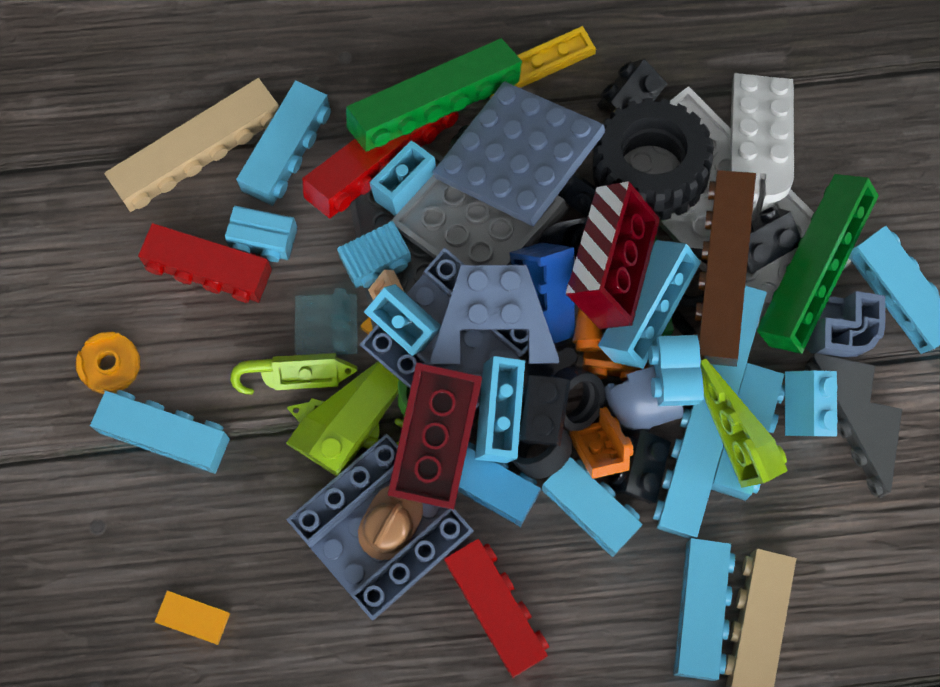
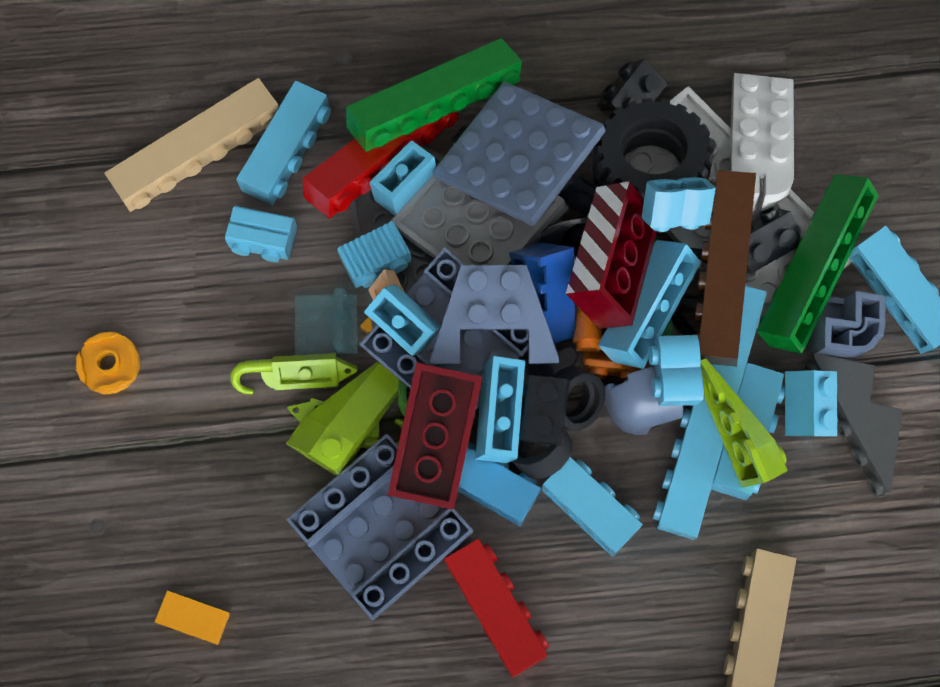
medium azure brick [90,390,230,474] -> none
red brick [138,223,272,303] -> none
medium nougat piece [358,485,423,560] -> none
yellow tile [489,26,596,98] -> none
orange bracket [569,407,633,479] -> none
black bracket [609,429,671,504] -> none
medium azure brick [673,538,735,681] -> none
none -> medium azure brick [642,177,716,232]

